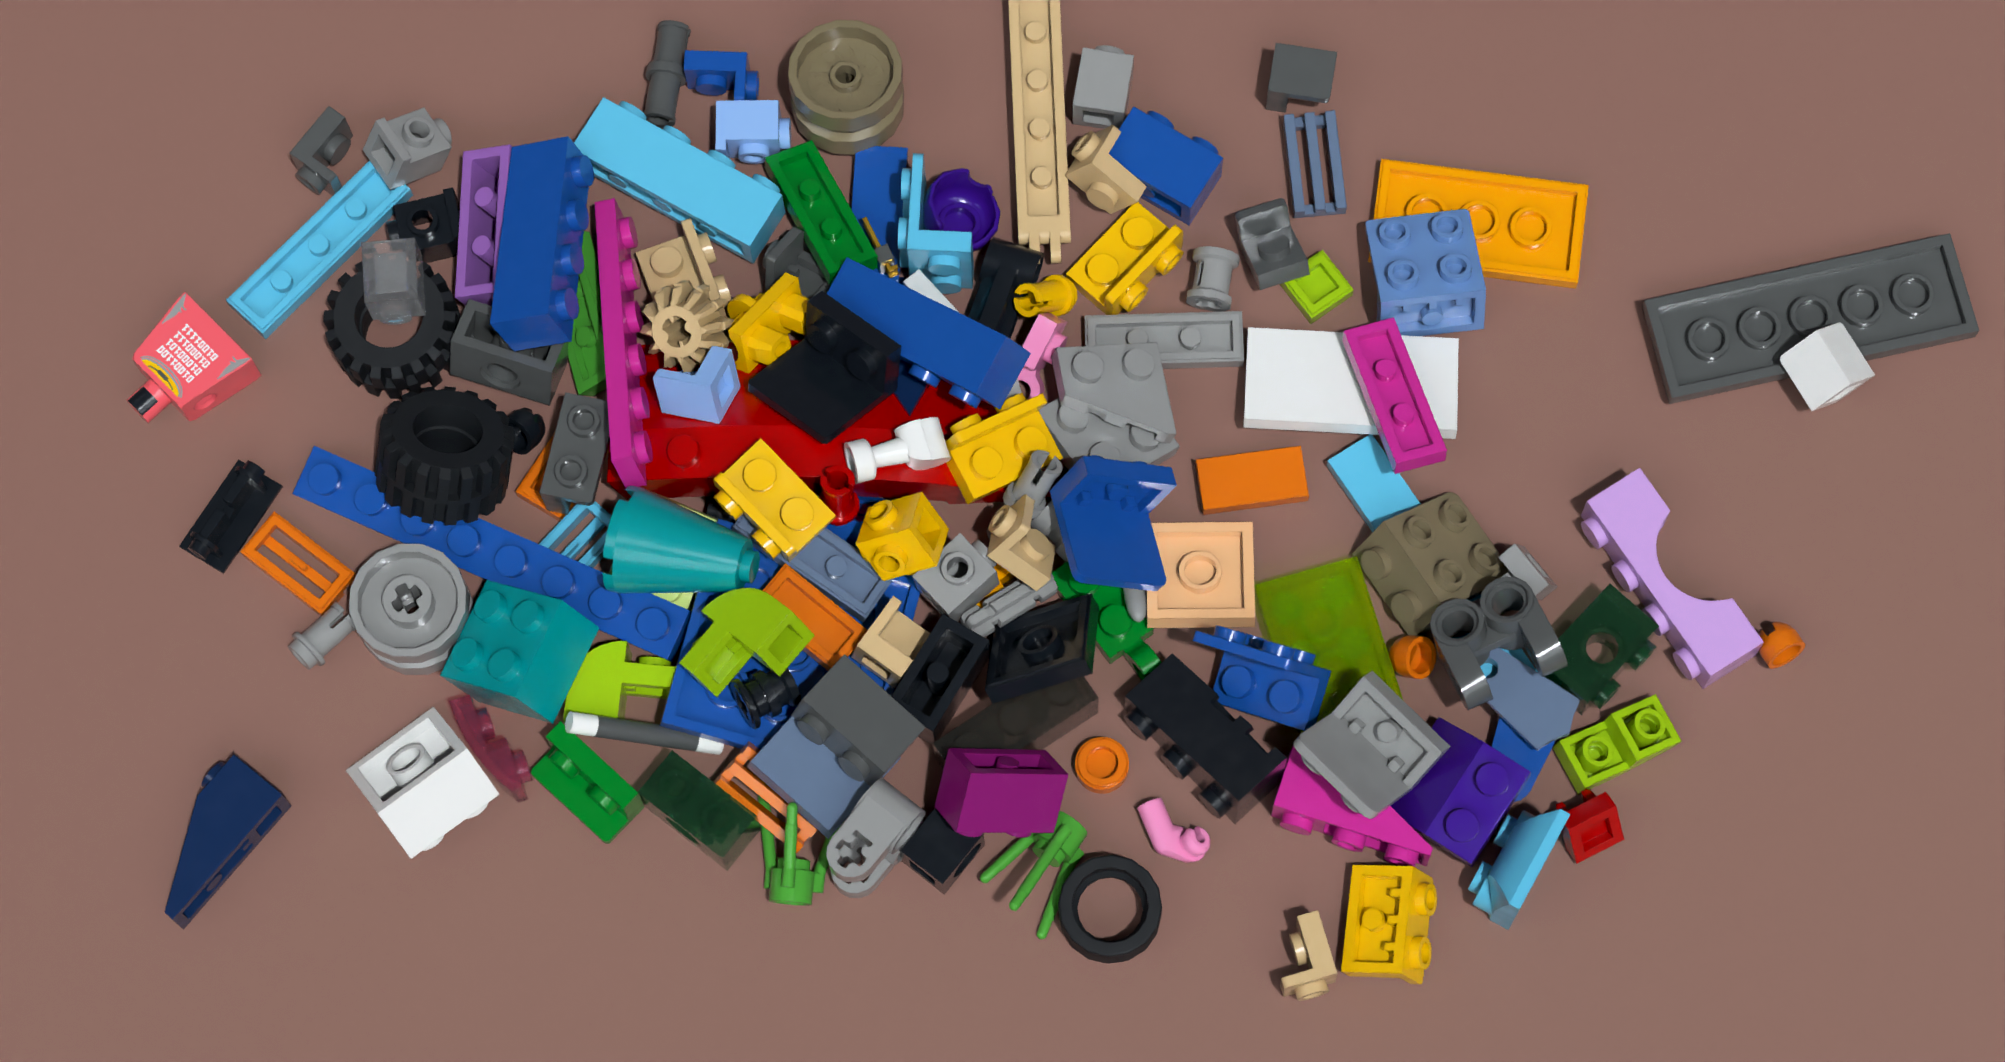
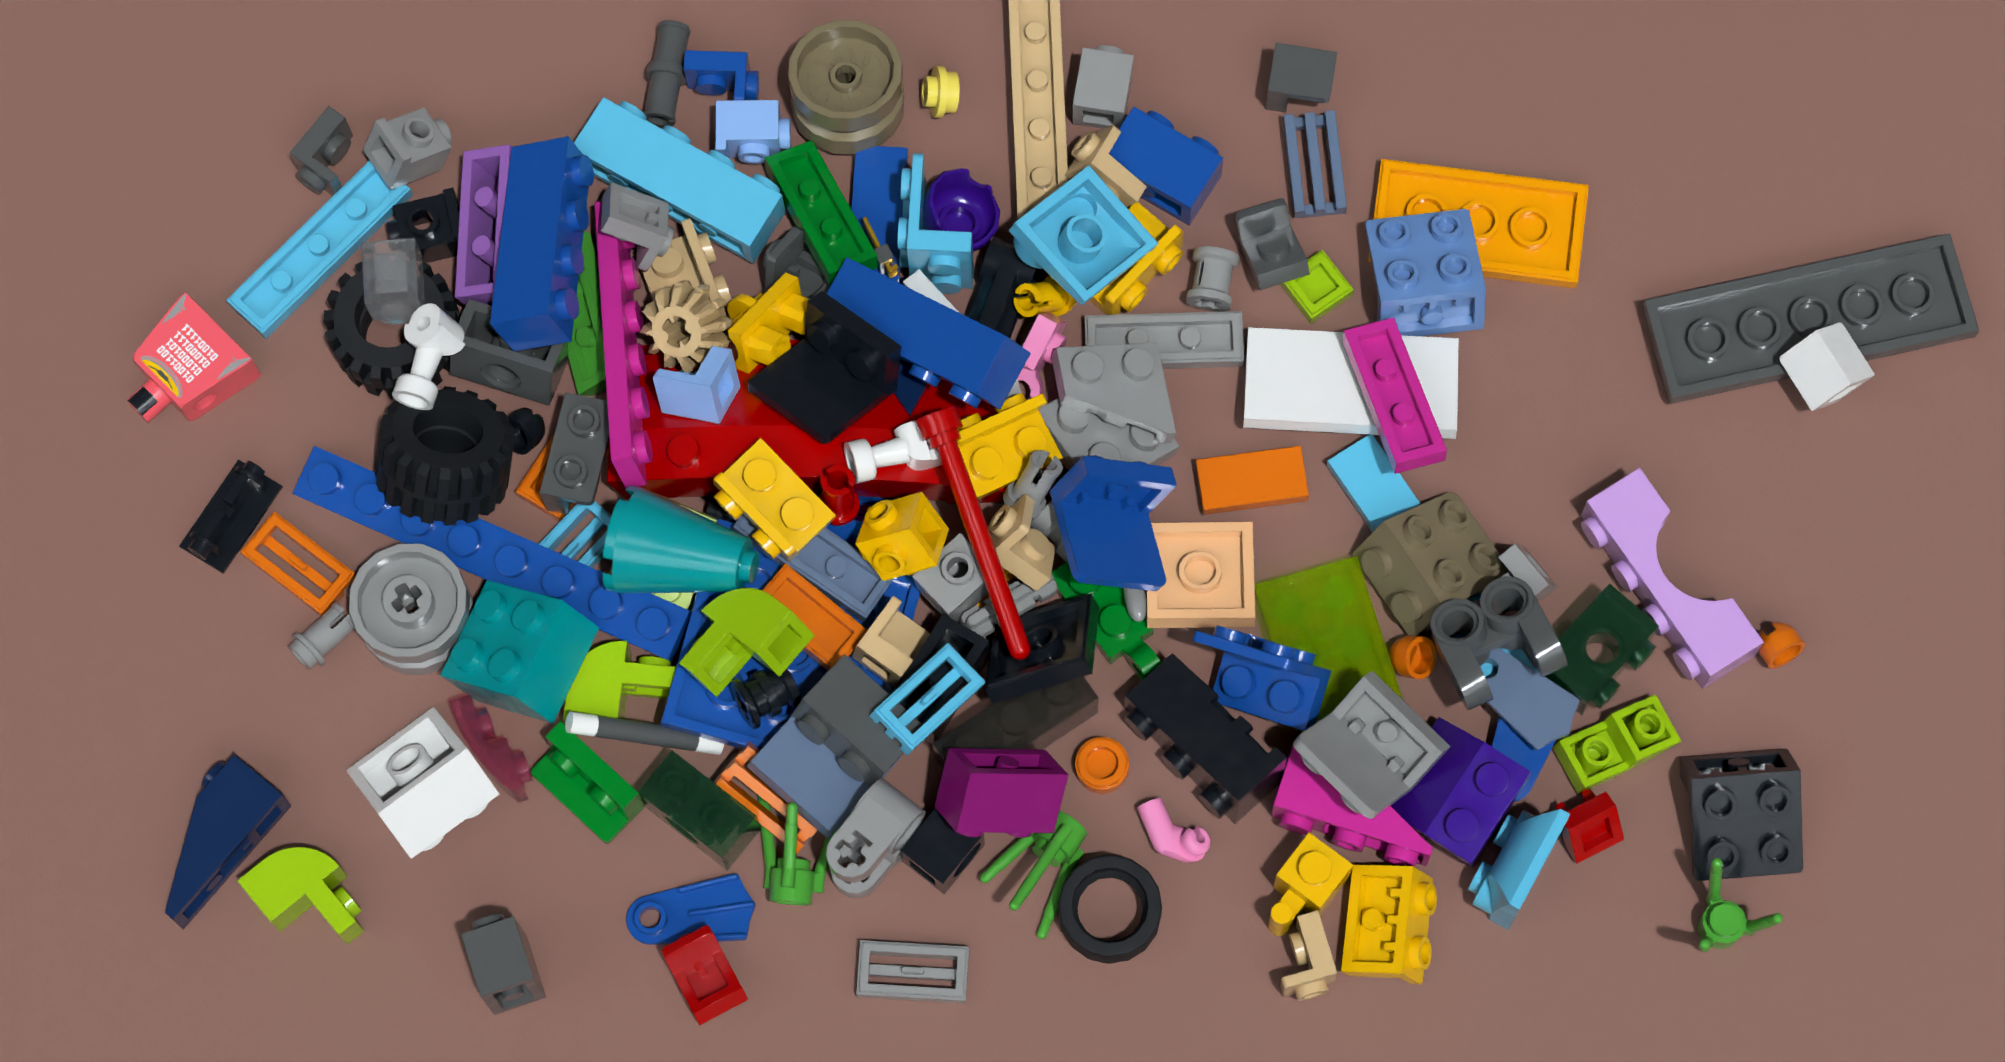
none -> lime brick [237,847,364,945]
none -> white leg [392,303,465,410]
none -> dark grey brick [461,913,546,1015]
none -> light grey bracket [601,182,673,271]
none -> blue piece [626,873,756,945]
none -> red bracket [661,925,748,1026]
none -> light grey tile [856,940,970,1004]
none -> medium azure tile [869,643,986,756]
none -> red piece [915,406,1031,660]
none -> light yellow plate [921,66,960,118]
none -> medium azure slope [1009,165,1159,306]
none -> yellow brick [1268,832,1353,936]
none -> black bracket [1680,749,1803,881]
none -> bright green plant [1698,858,1783,952]

